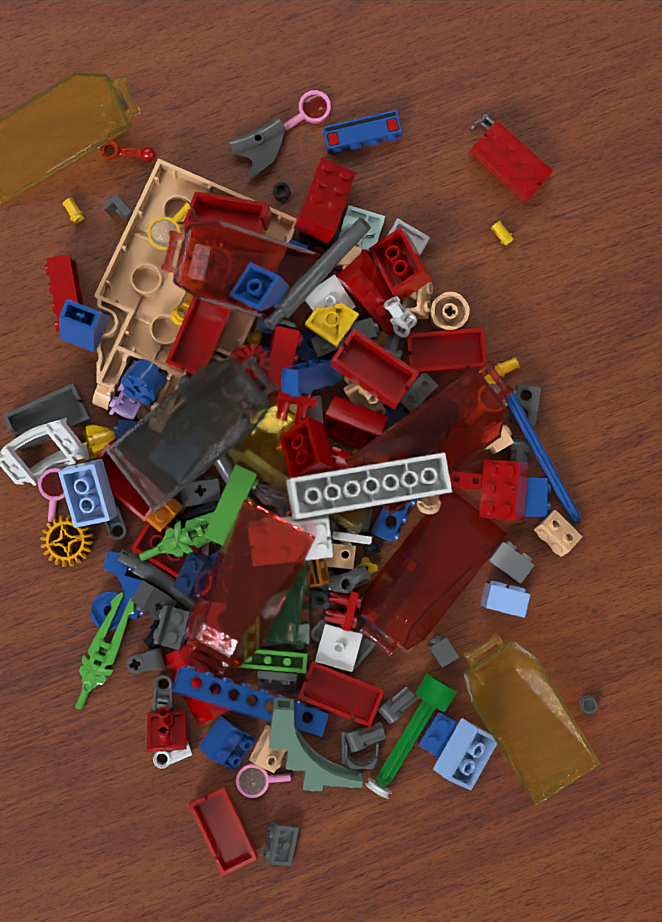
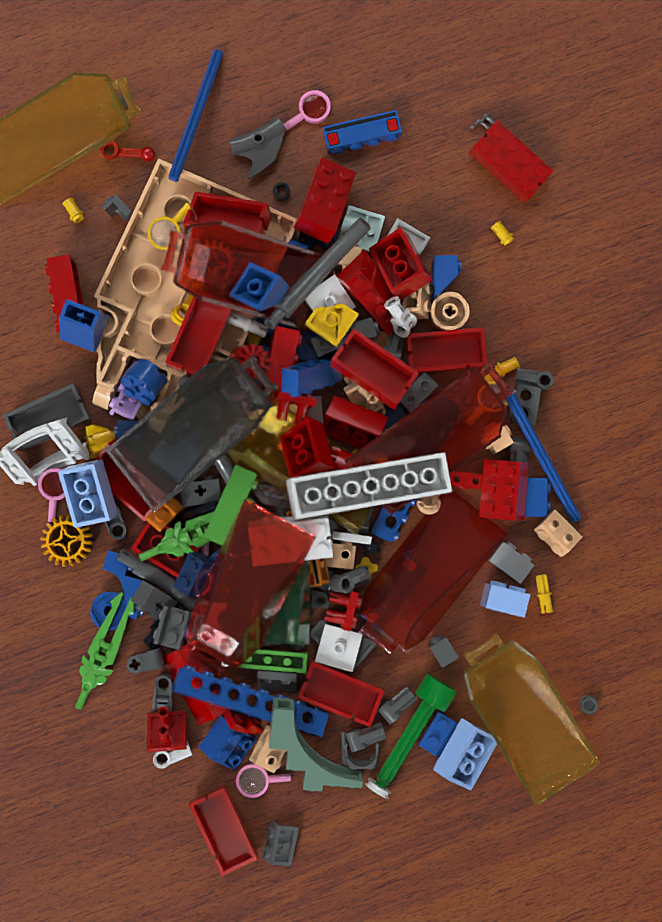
none -> blue axle [168,49,223,182]
none -> red slope [223,709,264,734]
none -> white pin [228,312,269,338]
none -> blue slope [431,255,461,301]
none -> dark grey piece [515,368,554,391]
none -> yellow axle [536,574,553,614]

